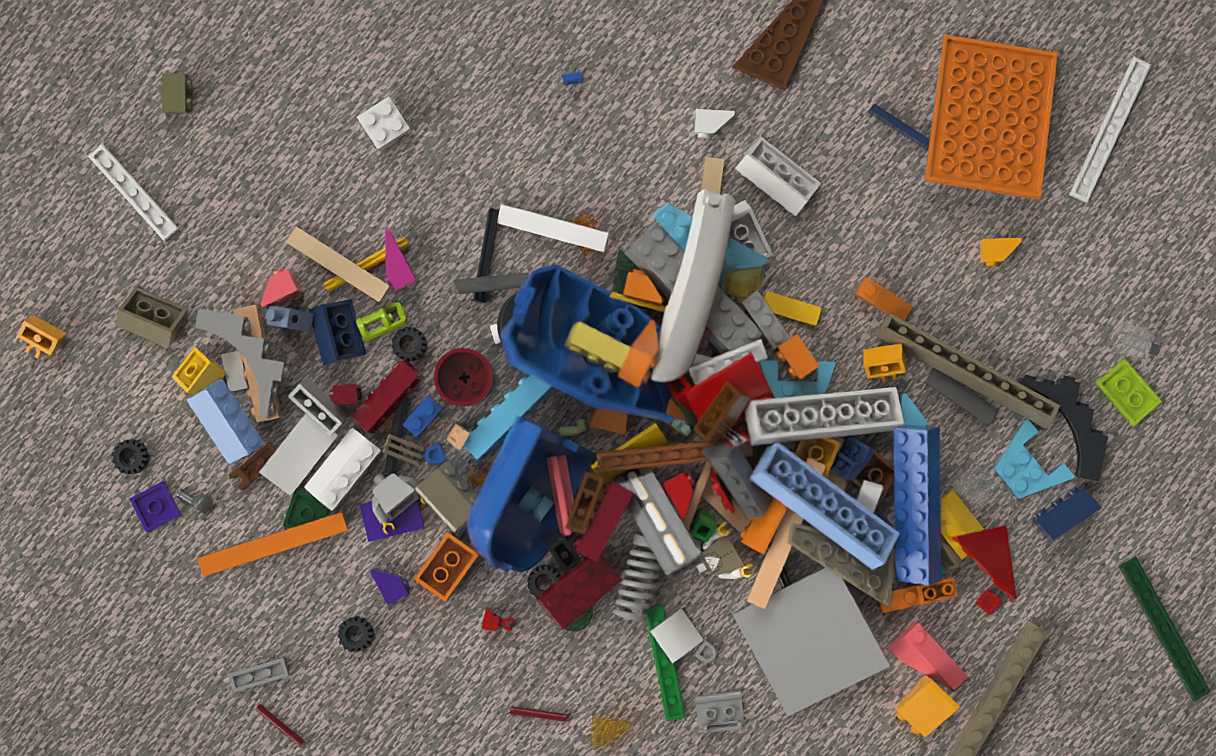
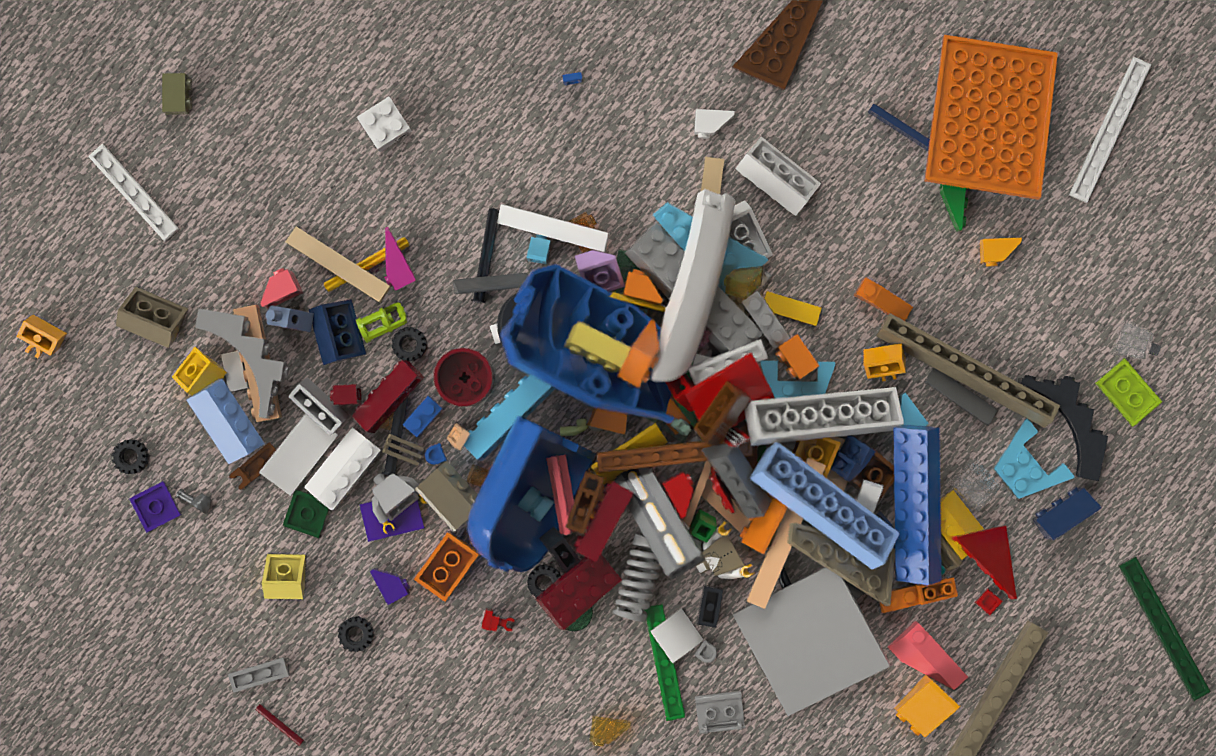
orange tile [197,511,349,576] -> none
dark red bar [510,706,568,722] -> none
none -> light yellow slope [262,554,305,599]
none -> medium azure slope [527,235,551,264]
none -> lavender slope [575,250,625,292]
none -> black brick [696,584,723,628]
none -> green slope [940,184,969,232]

